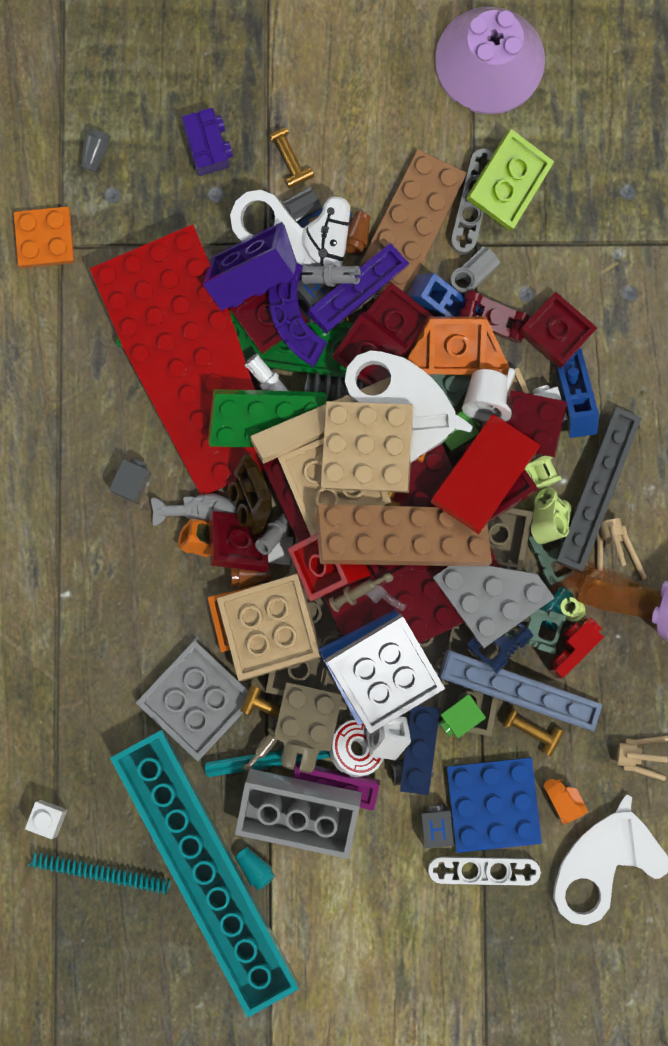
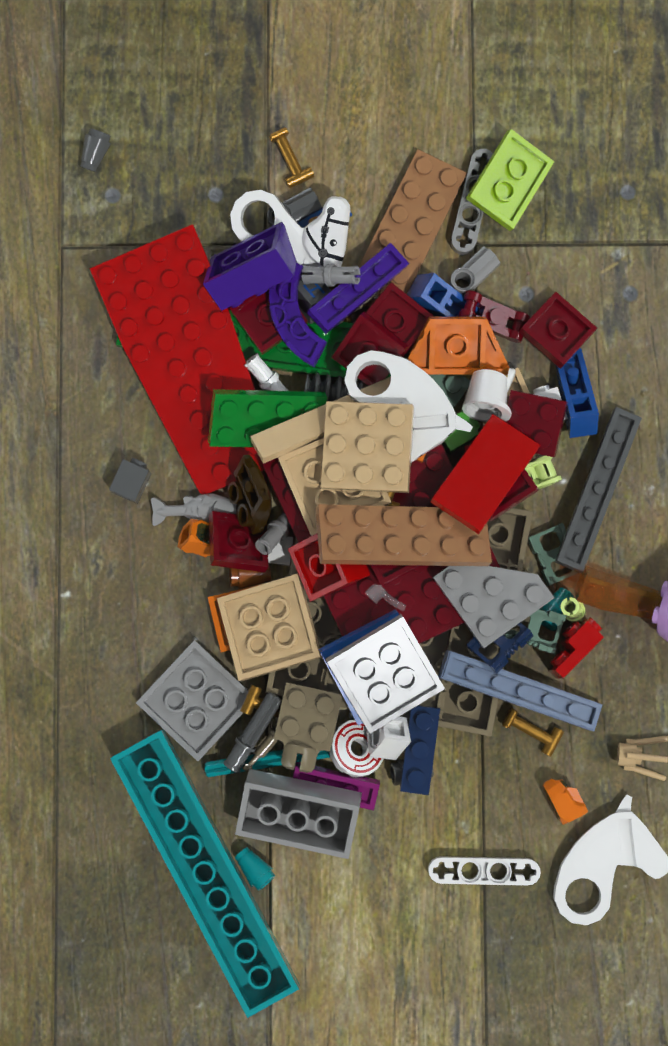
orange plate [14,206,75,269] -> none
white brick [25,800,67,839] -> none
teal piece [28,851,171,895] -> none
dark purple brick [181,108,233,176] -> none
dark tan piece [329,573,393,611] -> none
dark orange cone [345,211,371,255] -> none
dark grey brick [420,805,454,849] -> none
lavender cone [435,6,545,114] -> none
bright green brick [439,694,486,738] -> none
blue plate [446,757,542,853] -> none
yellowish green piece [531,487,572,544] -> none
tan plant [596,518,647,582] -> none
none -> dark grey axle [223,692,282,773]

